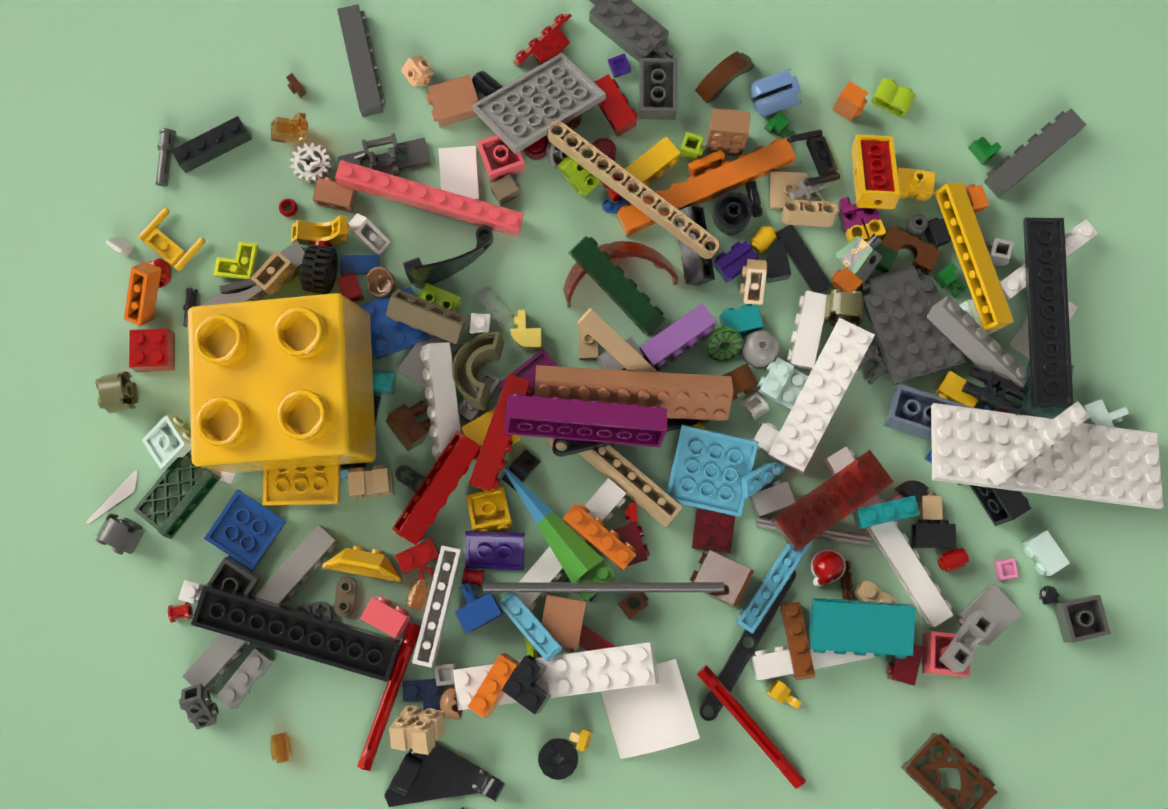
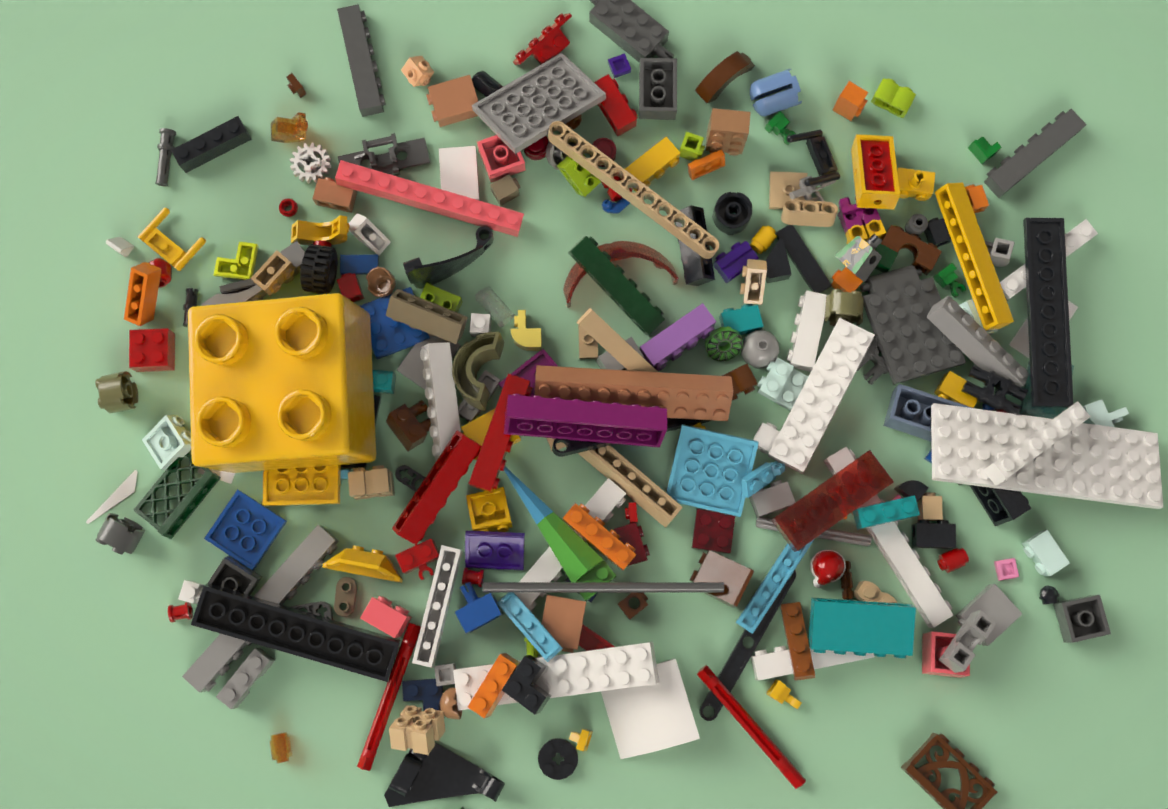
dark grey brick [179,683,219,730] -> none
clear orange brick [405,579,430,610] -> none
black slope [502,450,541,492] -> none
orange brick [617,137,796,237] -> none
white slope [741,392,769,421] -> none
black axle [746,181,763,218] -> none
dark red brick [886,644,924,686] -> none

